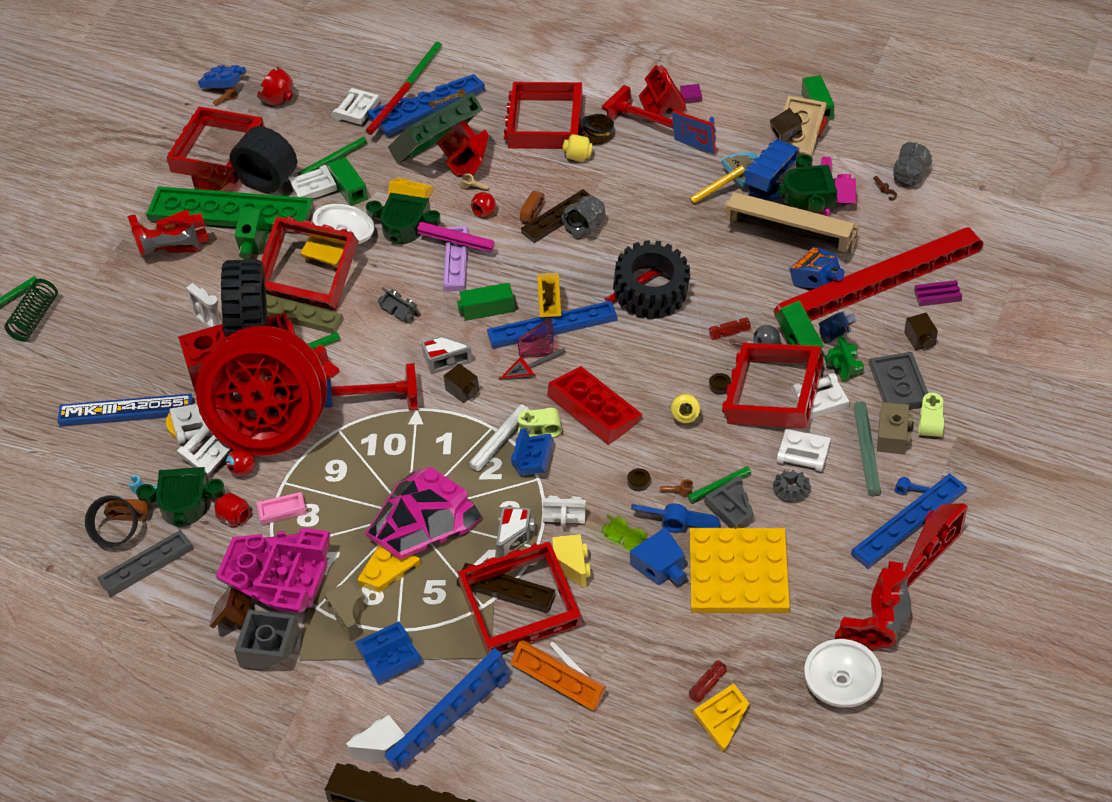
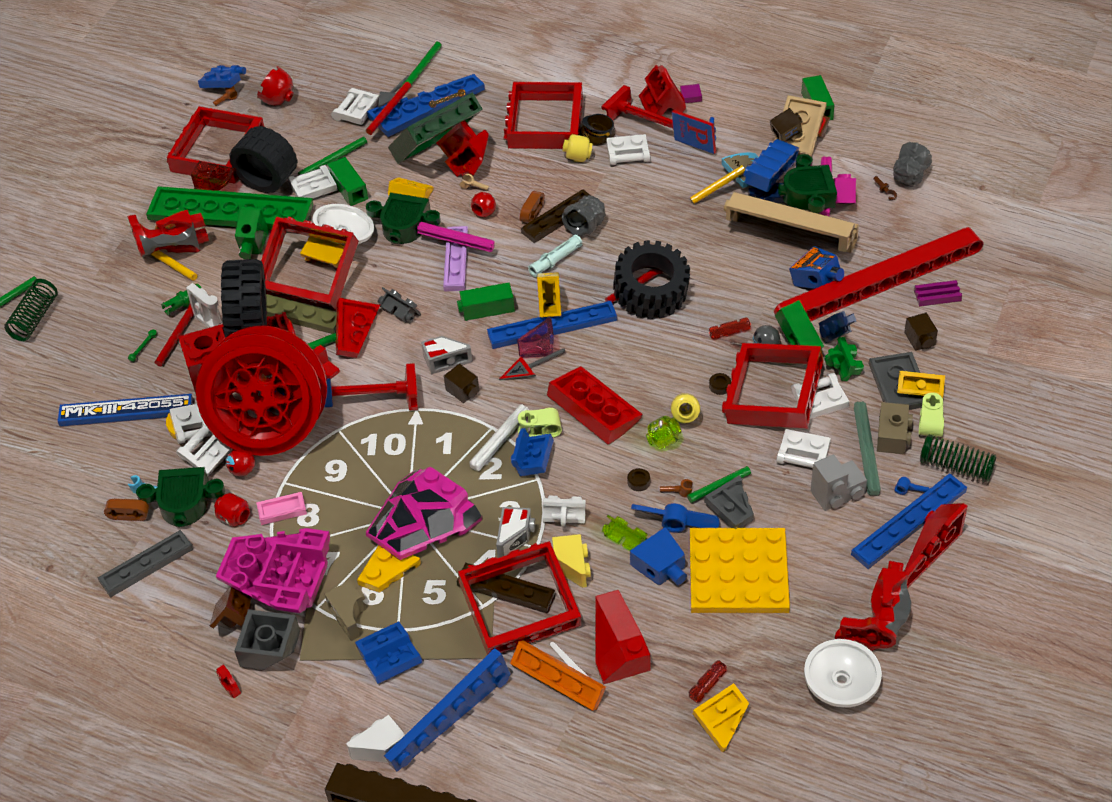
black tyre [85,495,138,547] -> none
dark grey gear [773,469,811,502] -> none
none -> green hinge [128,329,157,362]
none -> yellow bar [150,250,198,281]
none -> red bar [155,304,194,367]
none -> green pin [161,283,202,315]
none -> red tile [216,664,241,698]
none -> red wing [336,298,380,358]
none -> dark grey piece [378,75,409,107]
none -> light aqua pin [528,235,583,277]
none -> red wedge [595,590,651,685]
none -> white plate [606,134,650,166]
none -> clear neon green head [646,416,681,449]
none -> light grey brick [810,454,867,511]
none -> yellow slope [897,371,945,398]
none -> dark green piece [920,434,997,483]

